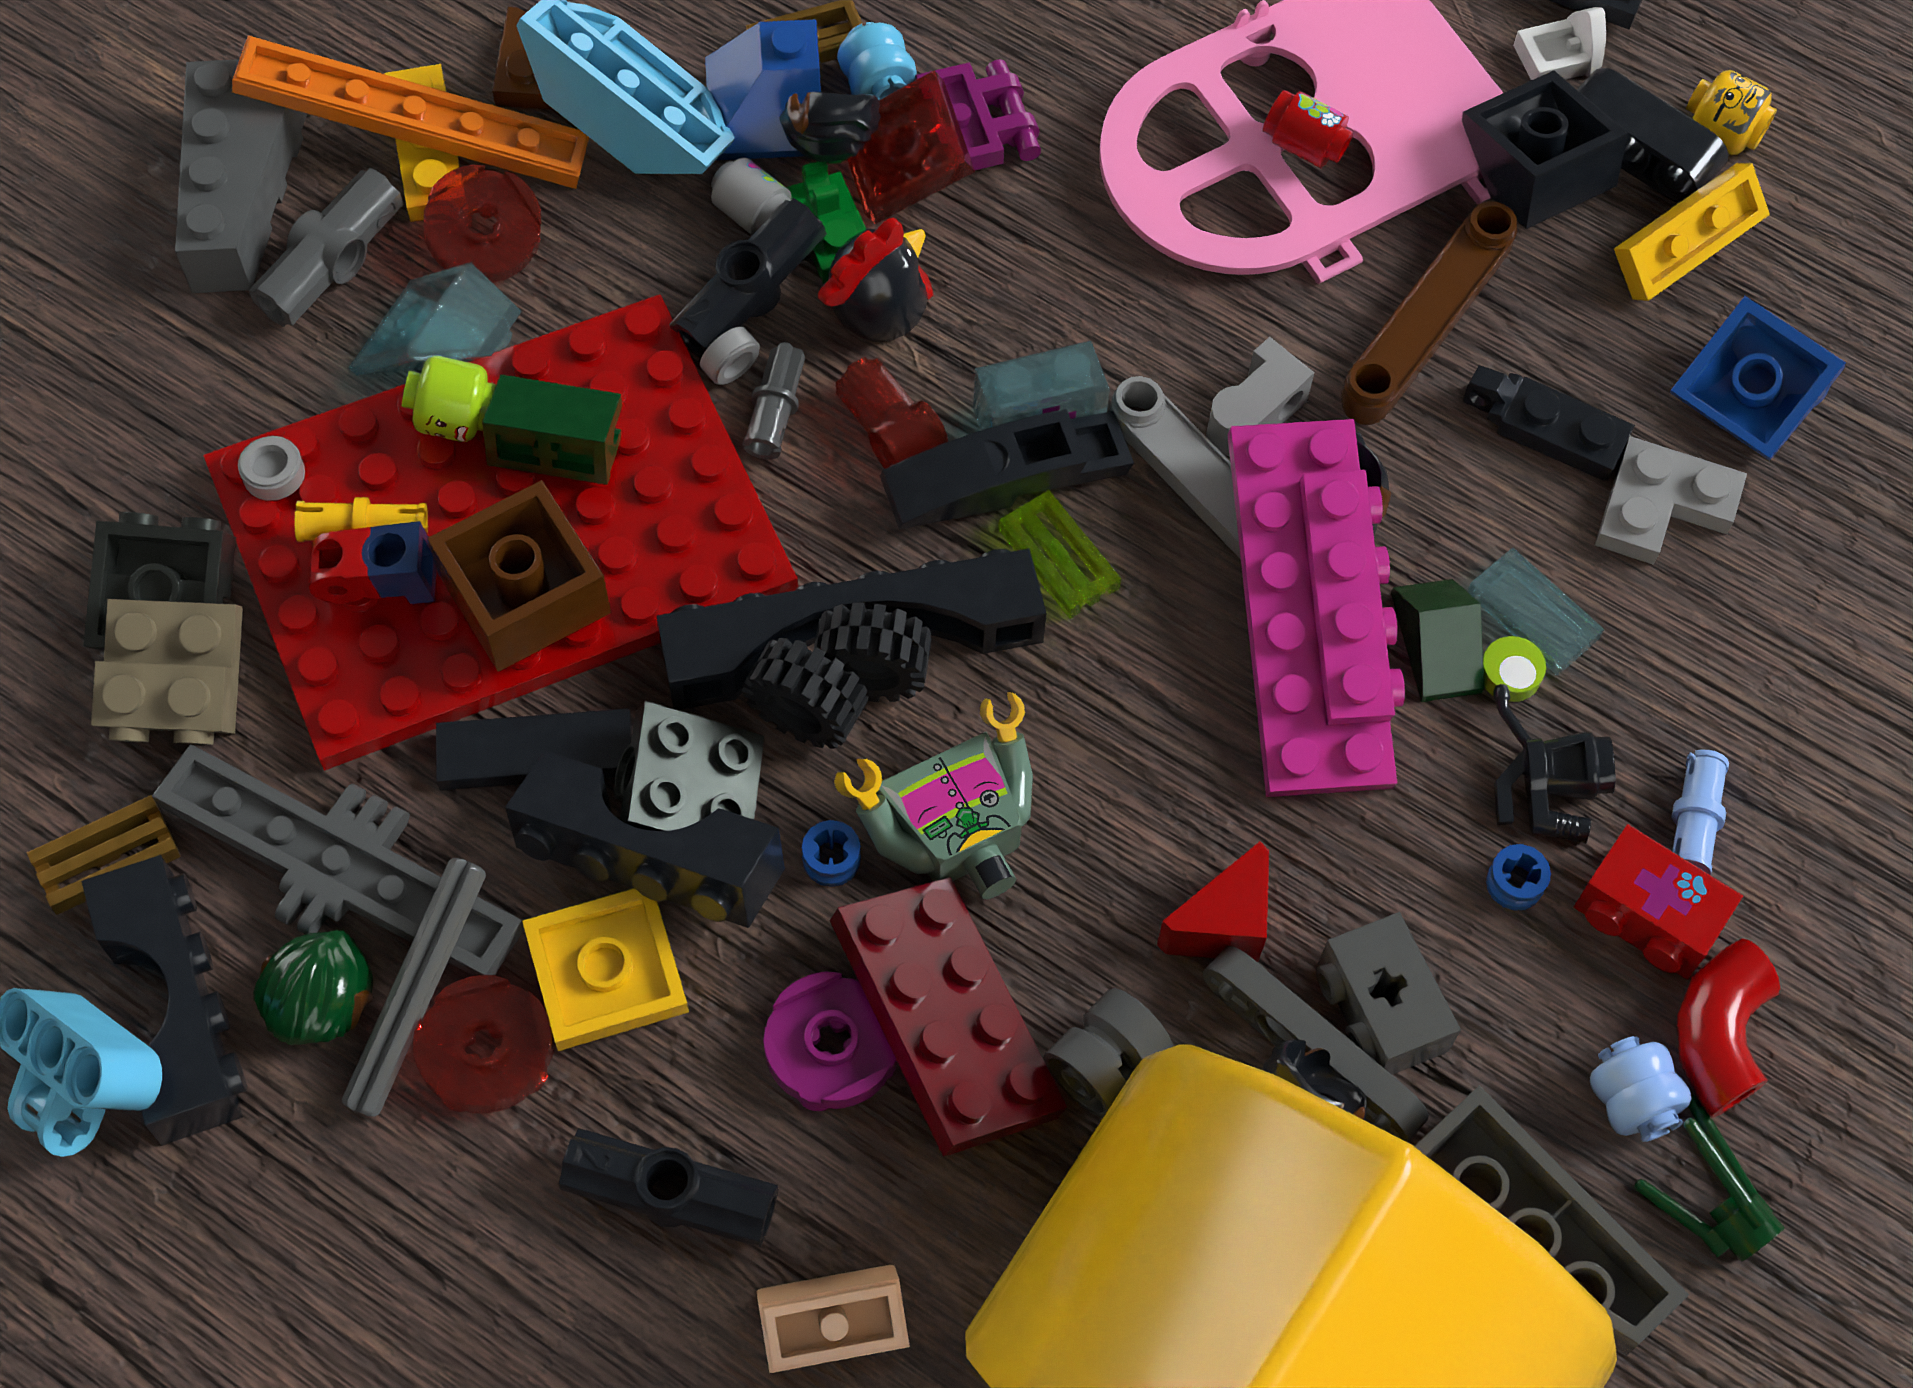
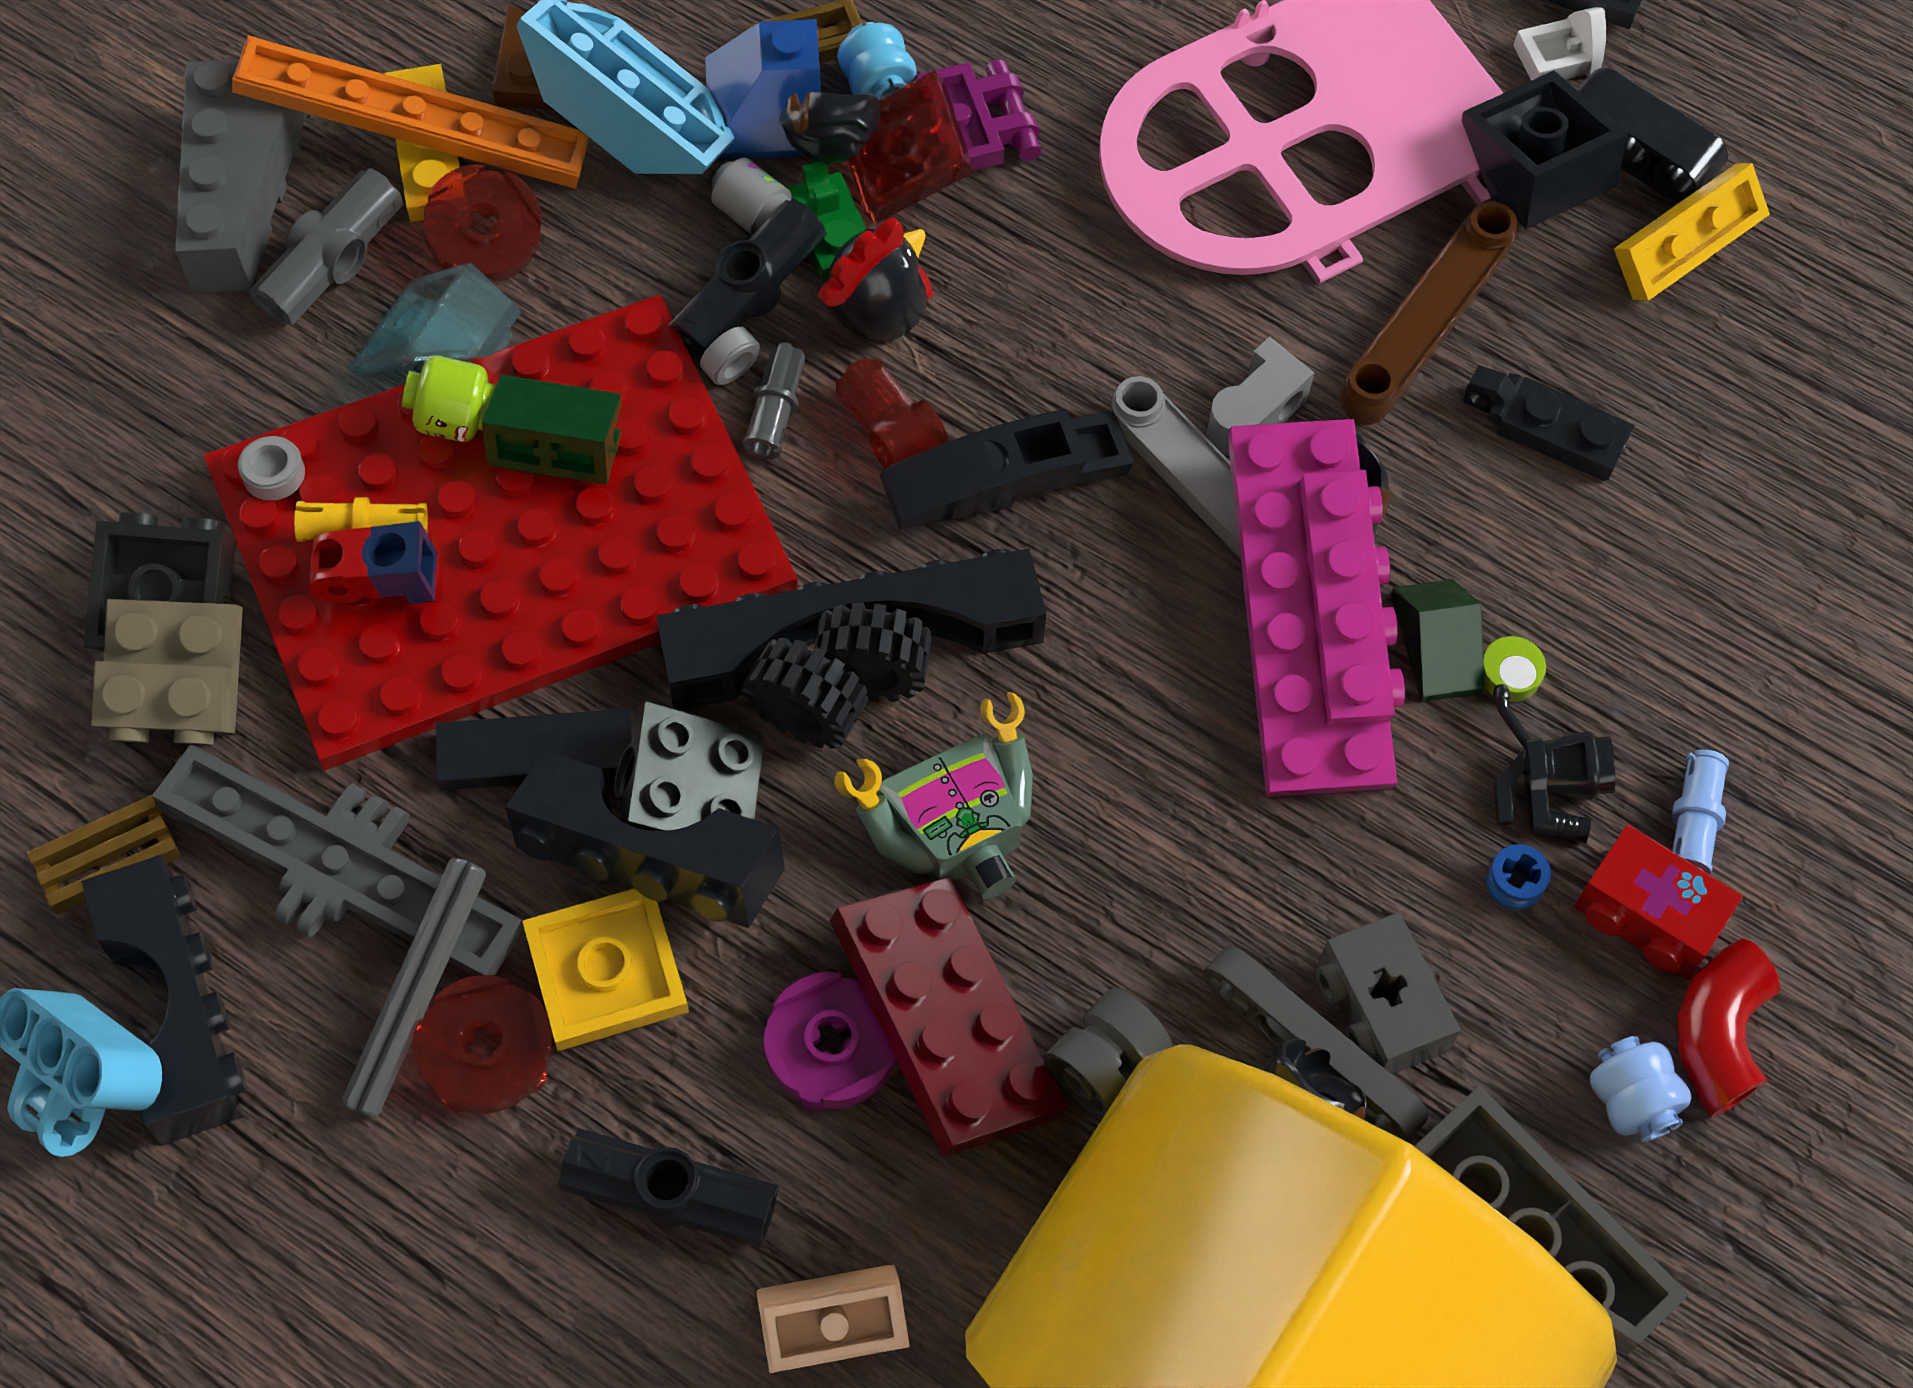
dark green hair [253,930,374,1045] -> none
reddish brown brick [427,480,611,672] -> none
blue bush [801,820,861,887] -> none
clear light blue brick [973,341,1110,430] -> none
clear neon green tile [998,490,1121,619] -> none
red slope [1157,841,1269,962] -> none
red brick [1263,90,1353,169] -> none
clear light blue tile [1467,548,1604,676] -> none
light grey plate [1594,436,1747,565] -> none
dark green plant [1634,1094,1785,1262] -> none
blue slope [1670,296,1846,461] -> none
yellow head [1686,70,1777,155] -> none

